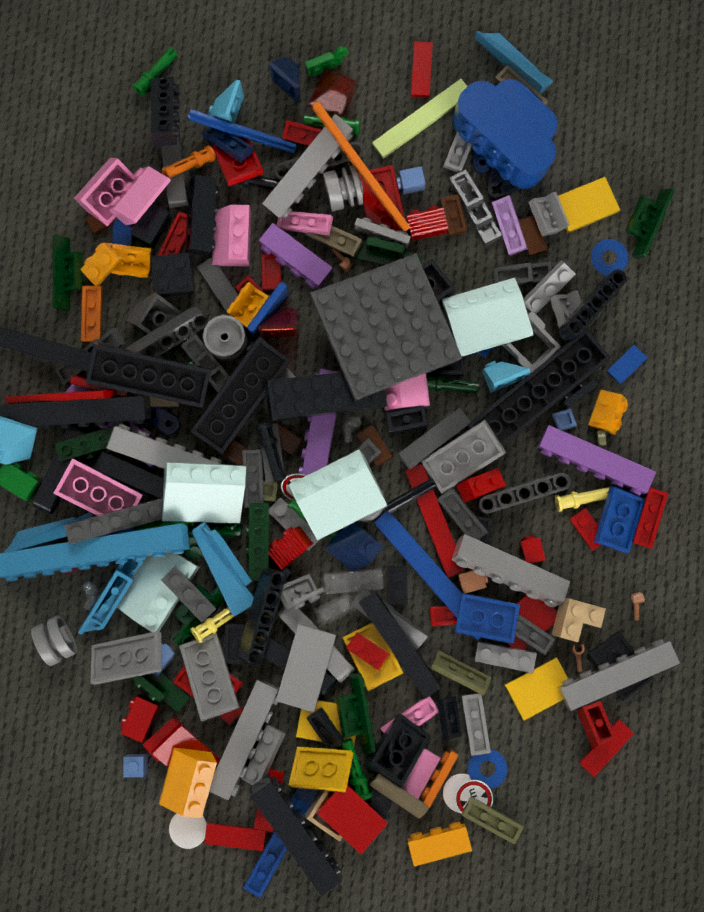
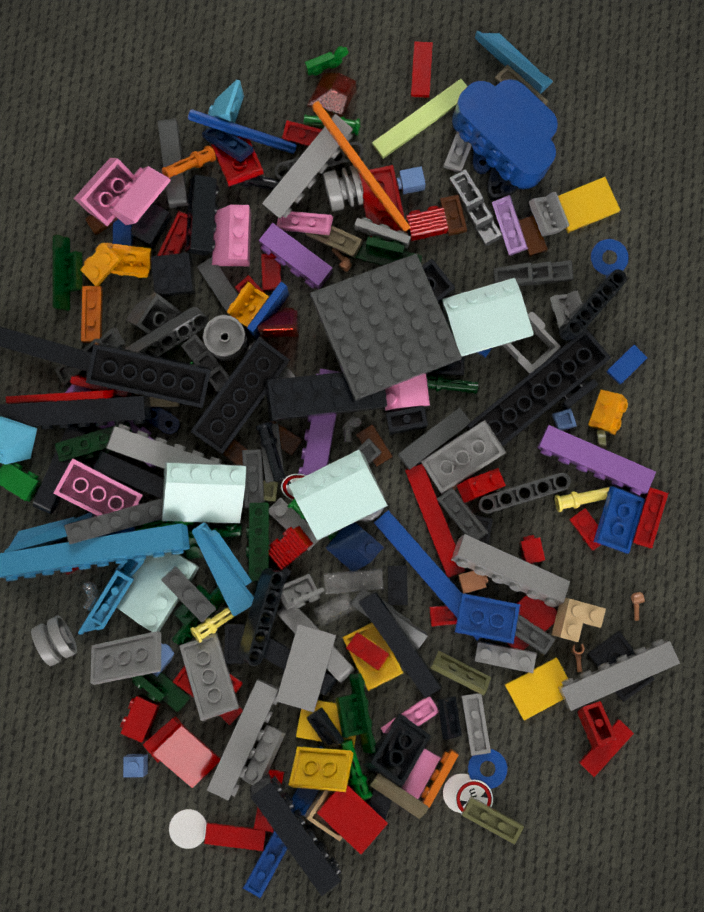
green pin [132,47,178,97] -> none
black brick [151,77,180,147] -> none
light orange slope [159,748,217,818] -> none
dark blue slope [269,57,301,104] -> none
black axle [384,478,437,514] -> none
light orange brick [407,822,472,866] -> none
medium azure slope [482,361,531,393] -> none
light grey plate [523,260,576,314] -> none
dark green bracket [625,188,675,258] -> none

